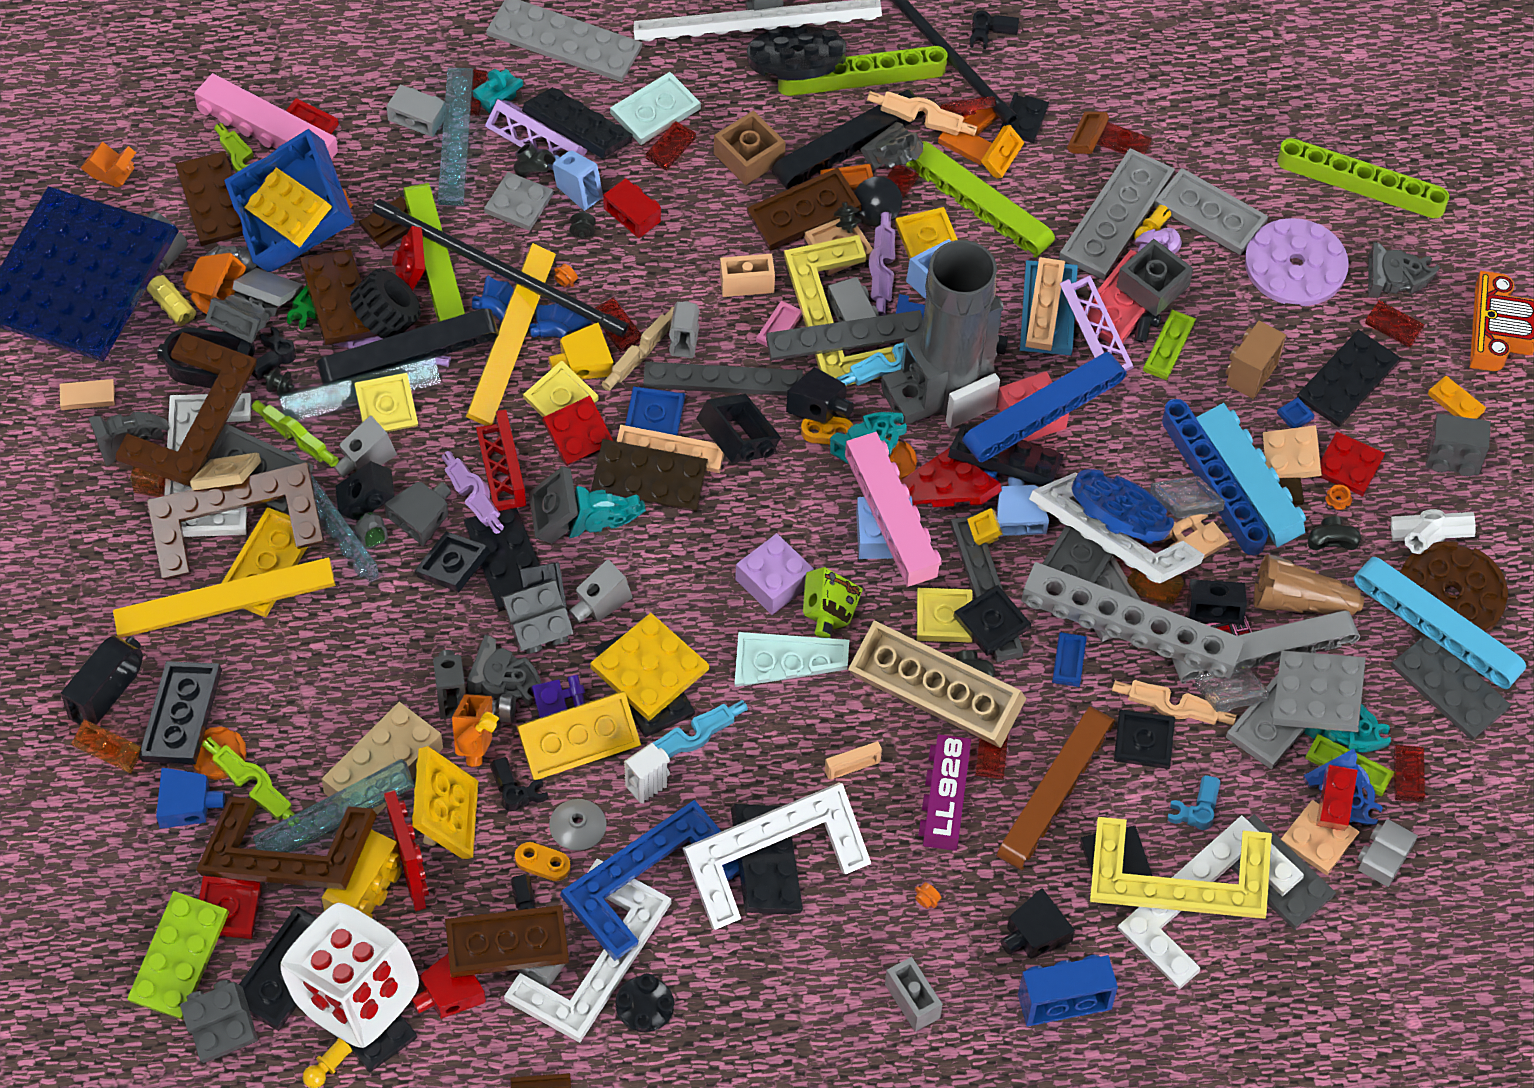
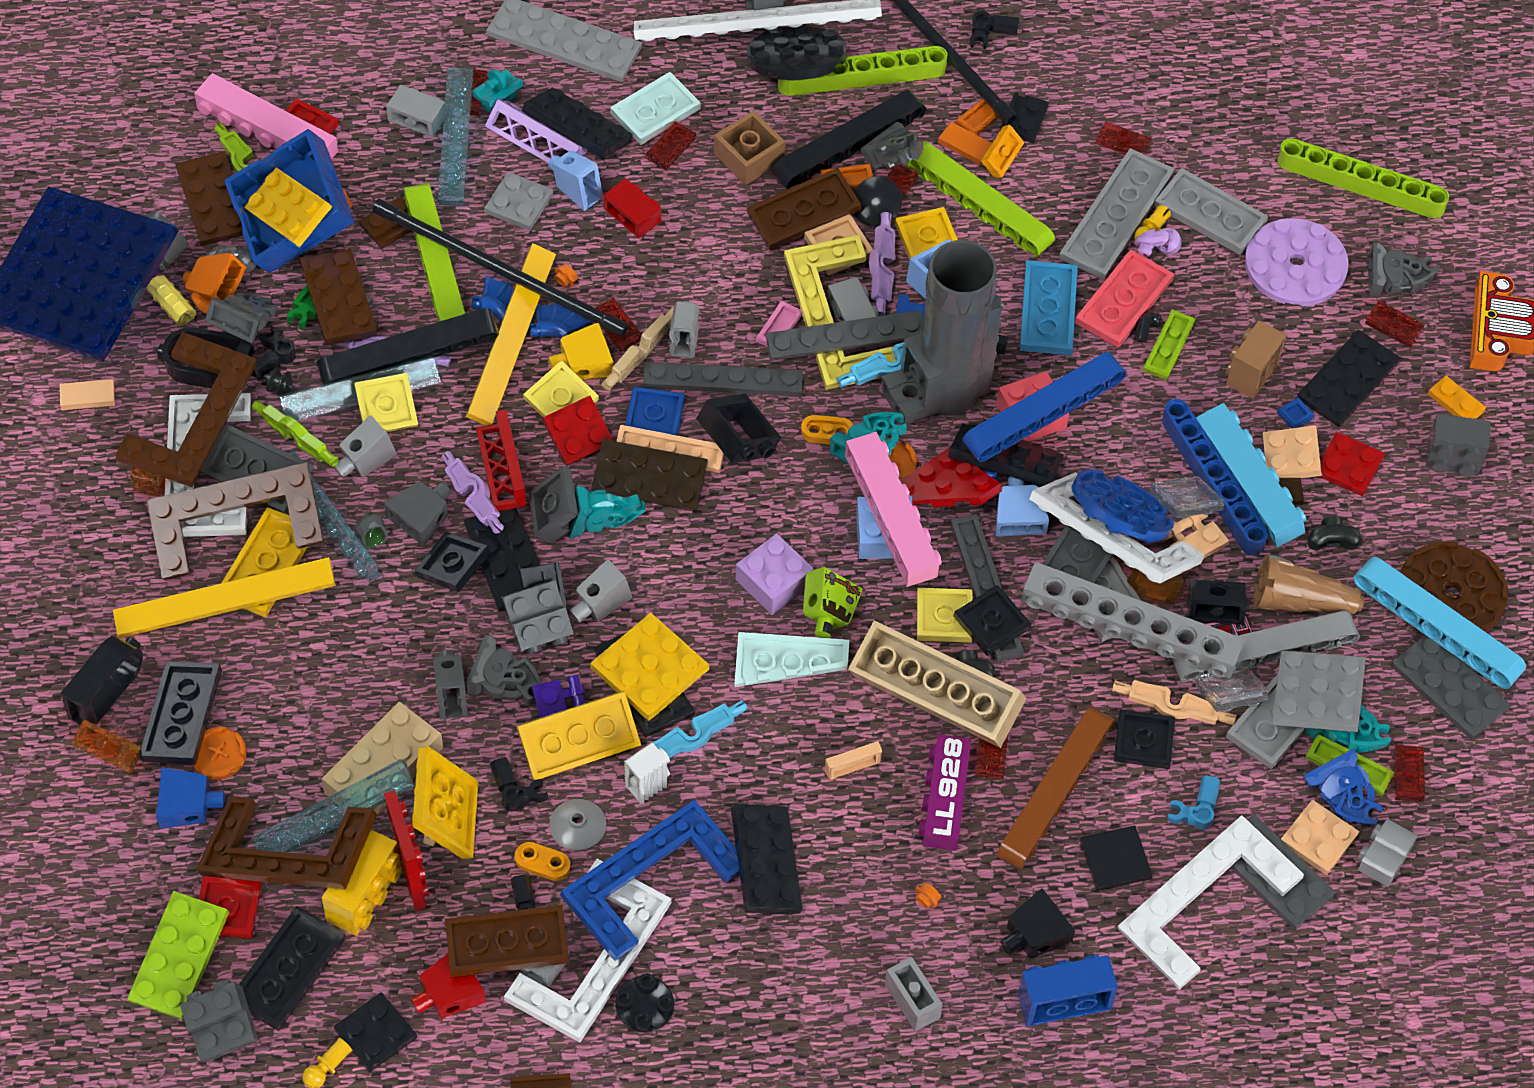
orange brick [81,141,137,187] -> none
dark grey piece [89,412,170,466] -> none
tan tile [190,453,261,490] -> none
lime piece [202,737,303,829] -> none
light grey tile [233,268,303,306] -> none
white piece [281,903,419,1048] -> none
black brick [335,461,394,520] -> none
black tyre [350,269,421,339] -> none
red plate [392,226,425,291] -> none
orange torso [452,694,516,767] -> none
pearl dark grey piece [513,143,556,177] -> none
pearl dark grey wheel [569,211,596,239] -> none
white plate [683,783,871,930] -> none
light nougat brick [720,254,775,297] -> none
black torso [786,367,854,423] -> none
pearl dark grey wheel [834,202,861,233] -> none
light nougat piece [867,91,978,136] -> none
clear red plate [939,96,996,116] -> none
white tile [946,373,1000,429] -> none
yellow tile [967,508,1003,546] -> none
light nougat plate [1025,257,1065,351] -> none
blue tile [1052,632,1087,687] -> none
lavender fence [1060,275,1134,371] -> none
dark orange tile [1067,112,1109,154] -> none
light yellow plate [1090,817,1272,919] -> none
dark grey brick [1116,239,1194,316] -> none
red brick [1316,765,1358,831] -> none
orange plate [1325,485,1352,510] -> none
white piece [1391,509,1476,554] -> none

